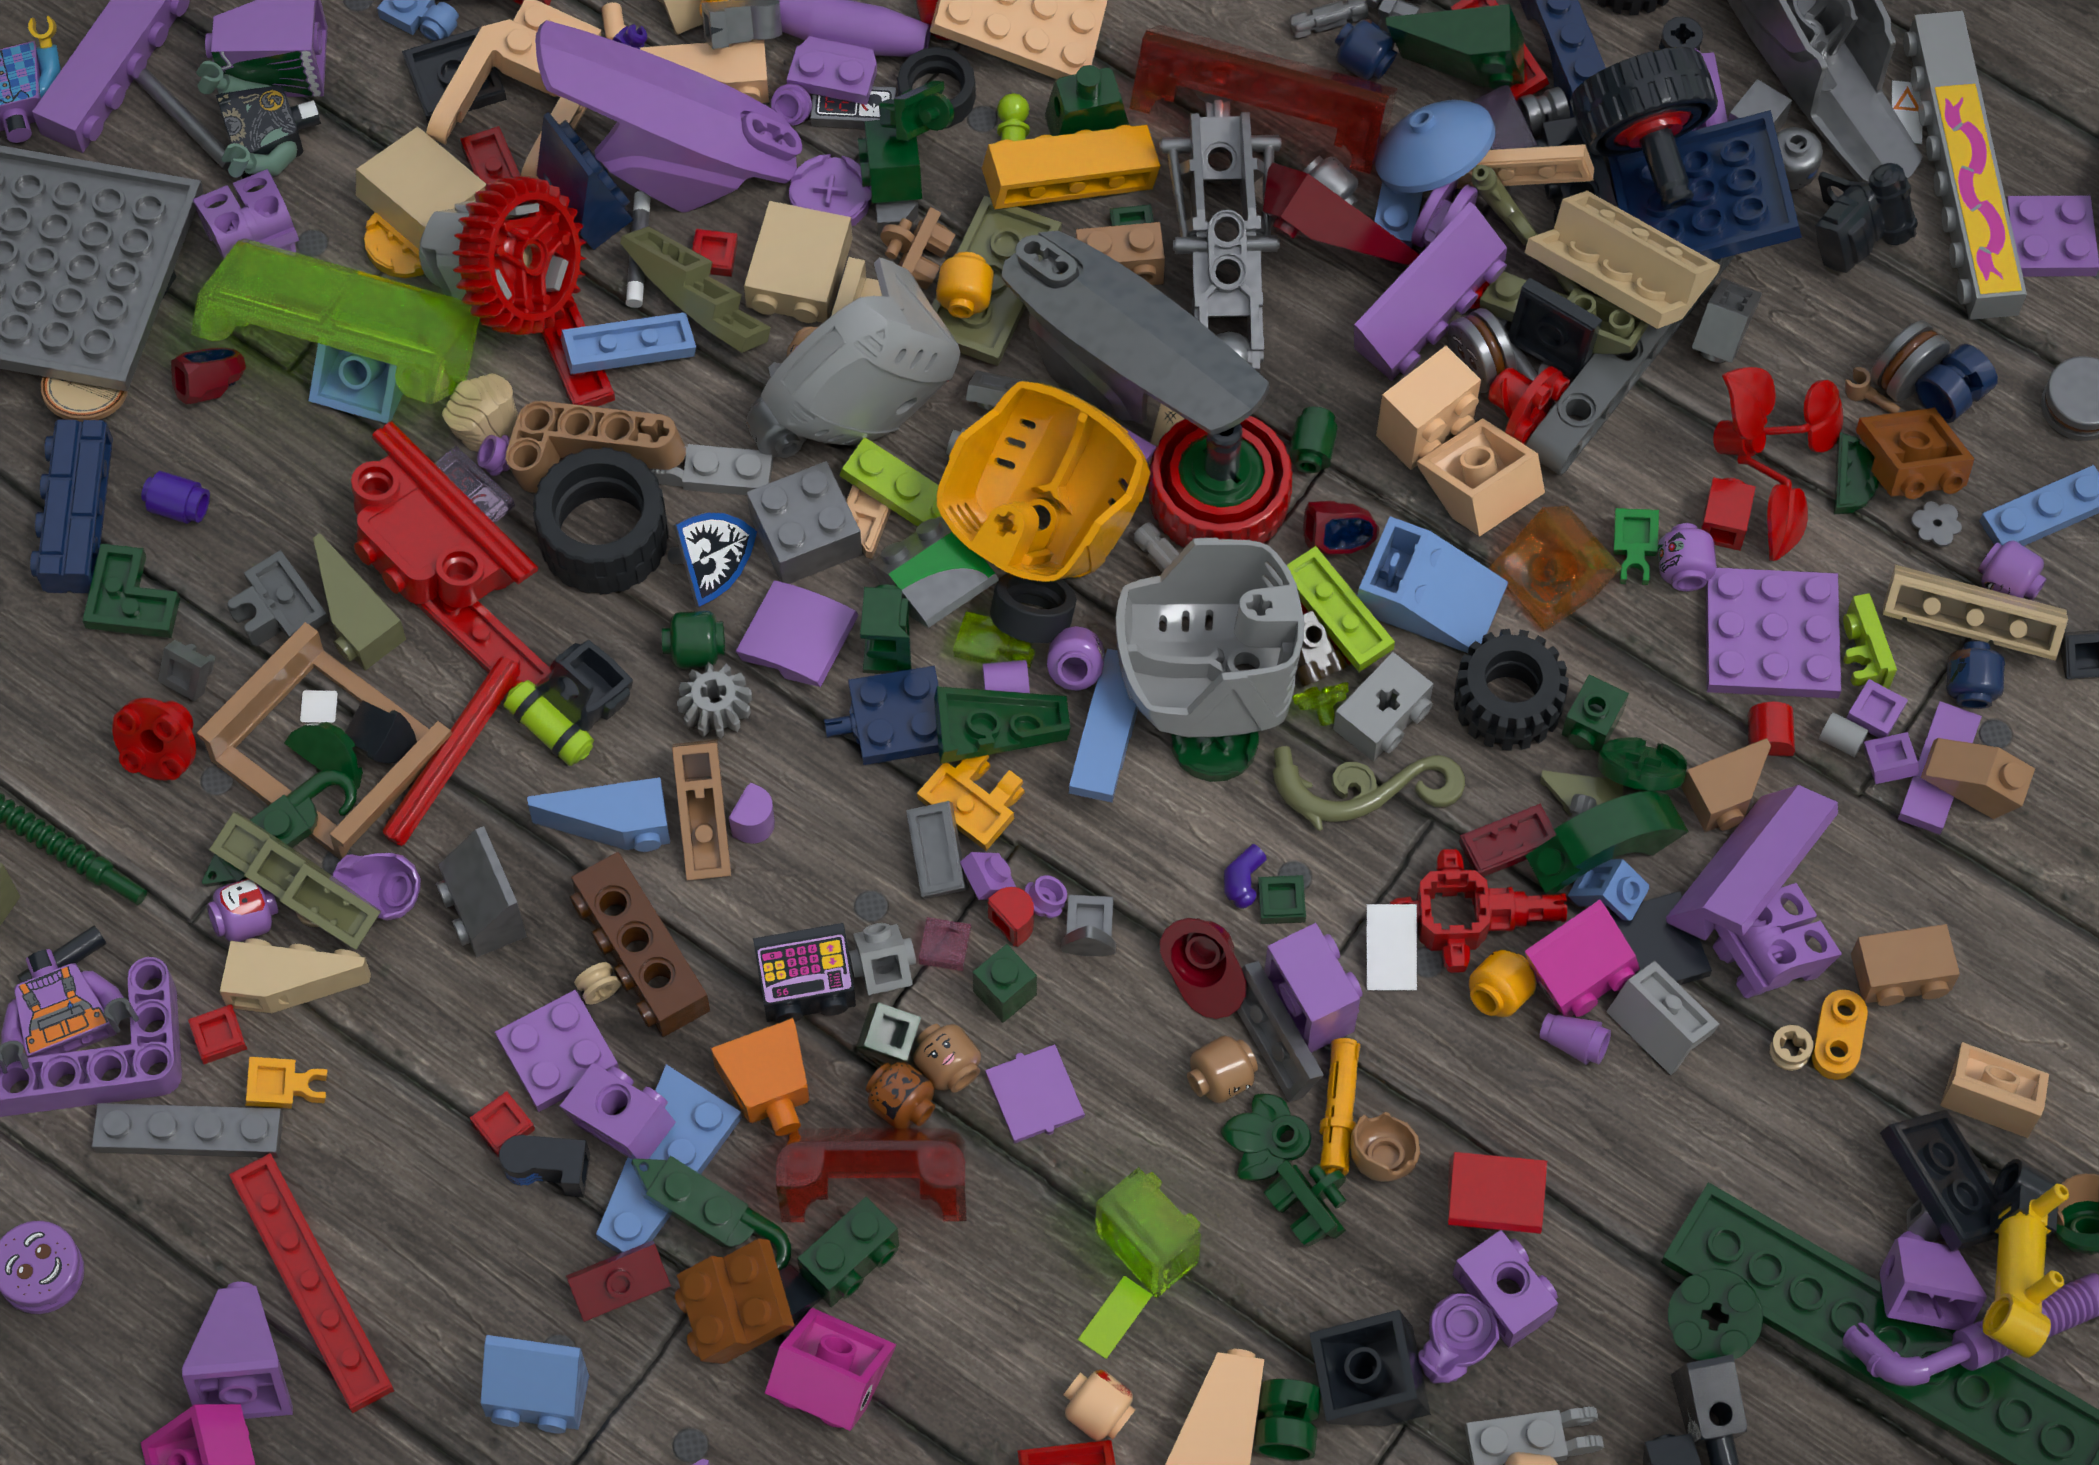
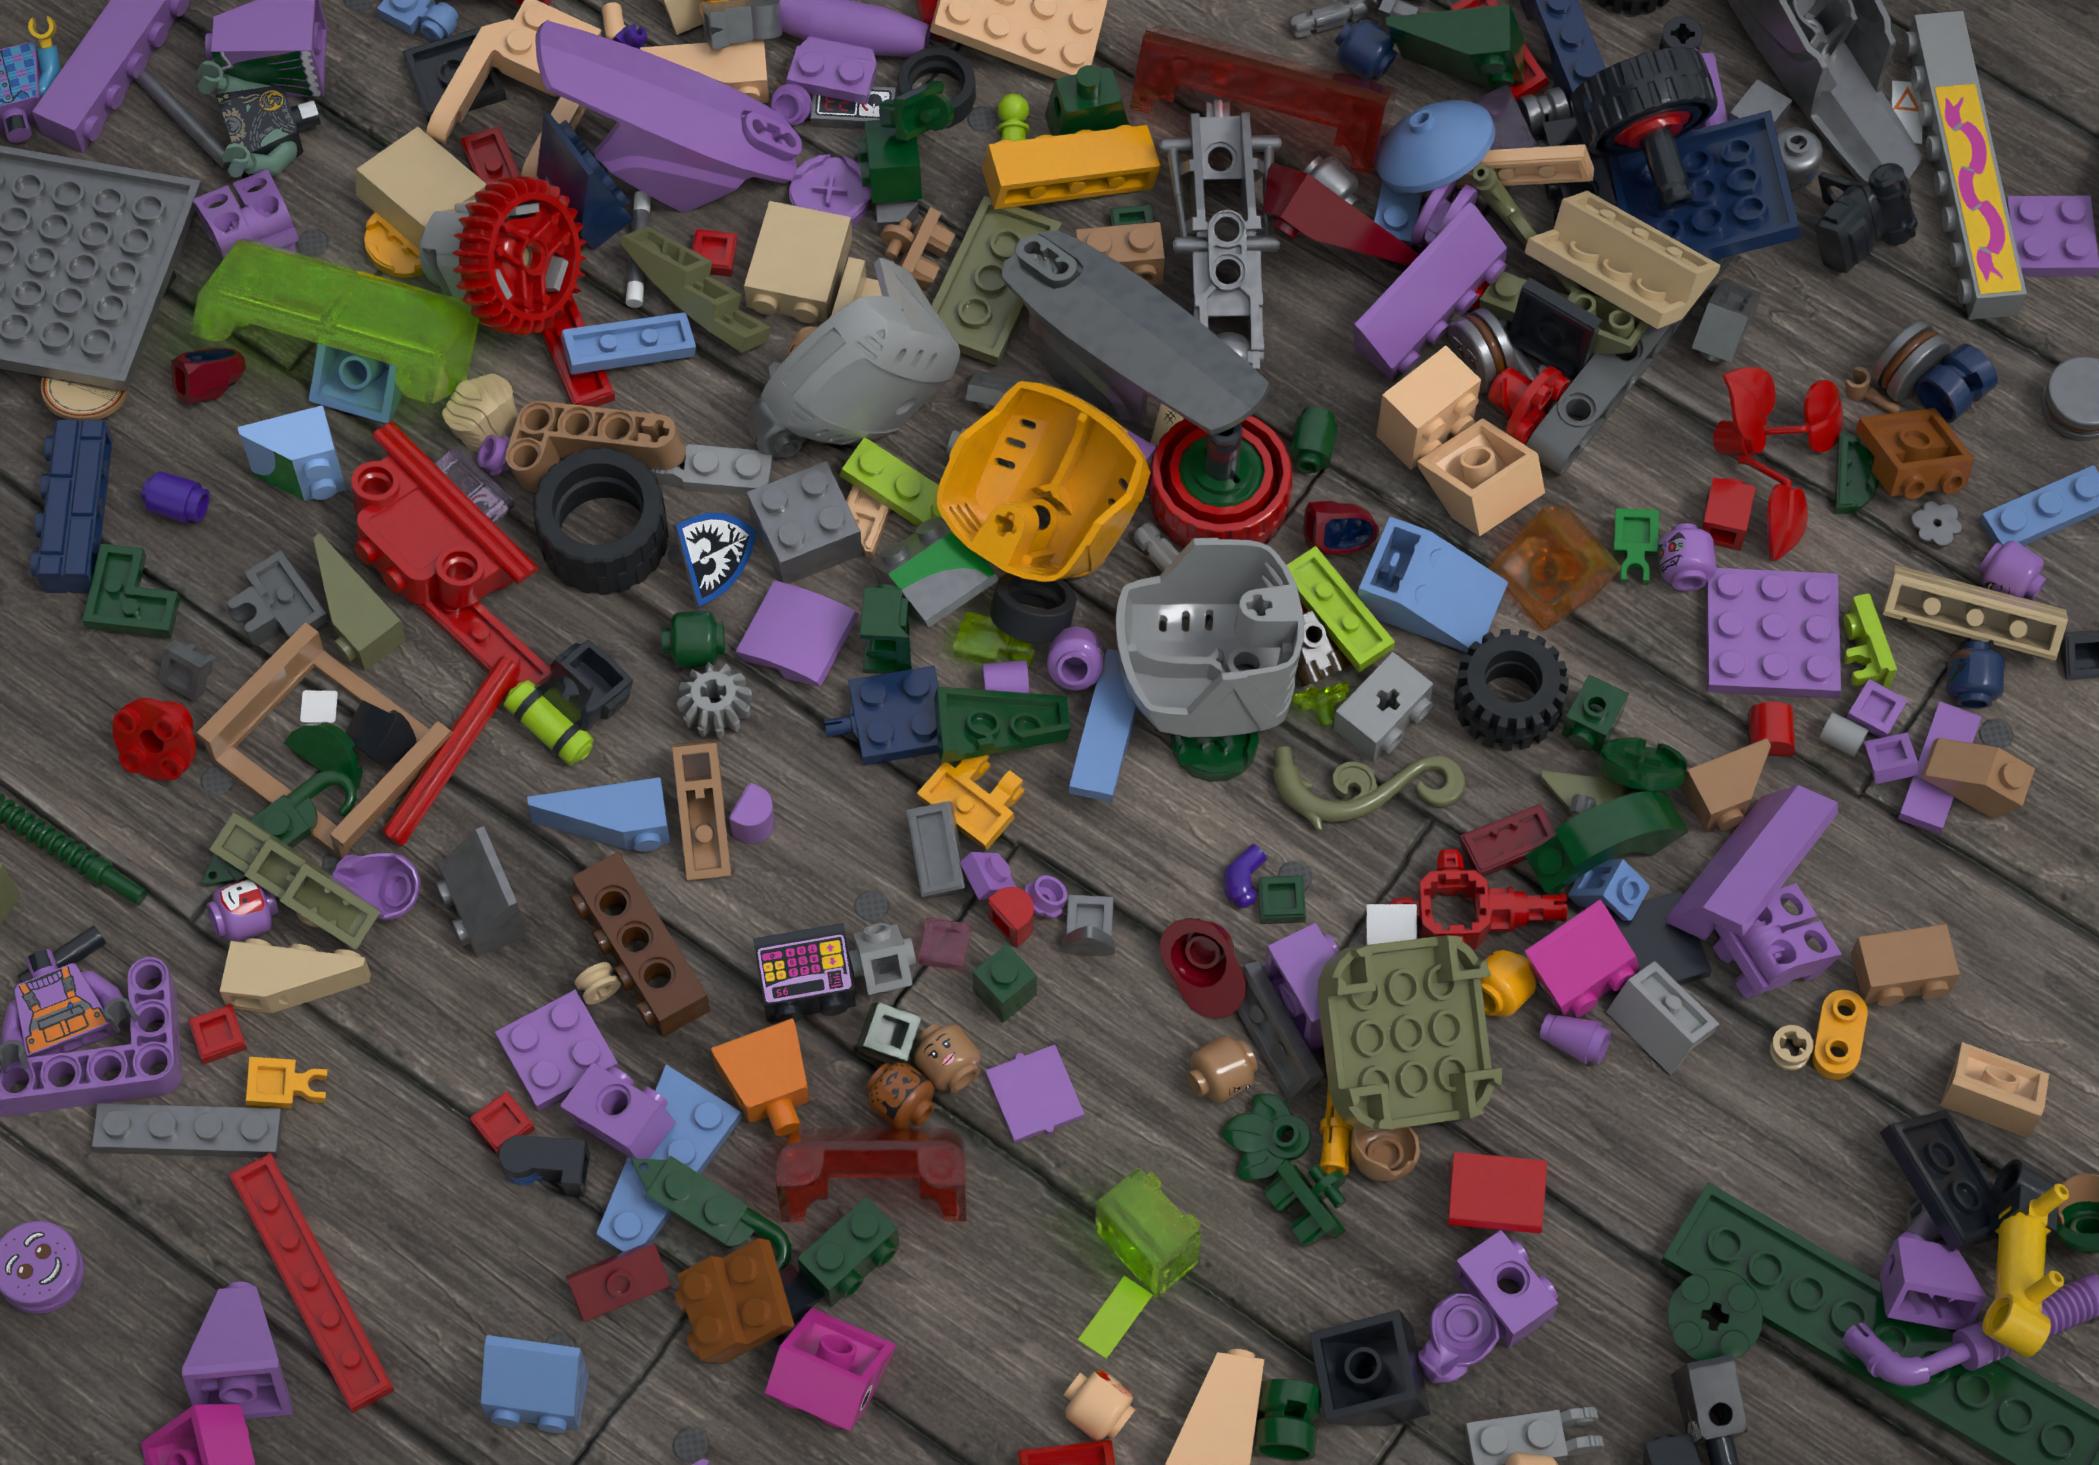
light orange head [936,252,994,318] -> none
none -> light blue slope [238,405,346,501]
none -> olive tile [1318,935,1502,1131]

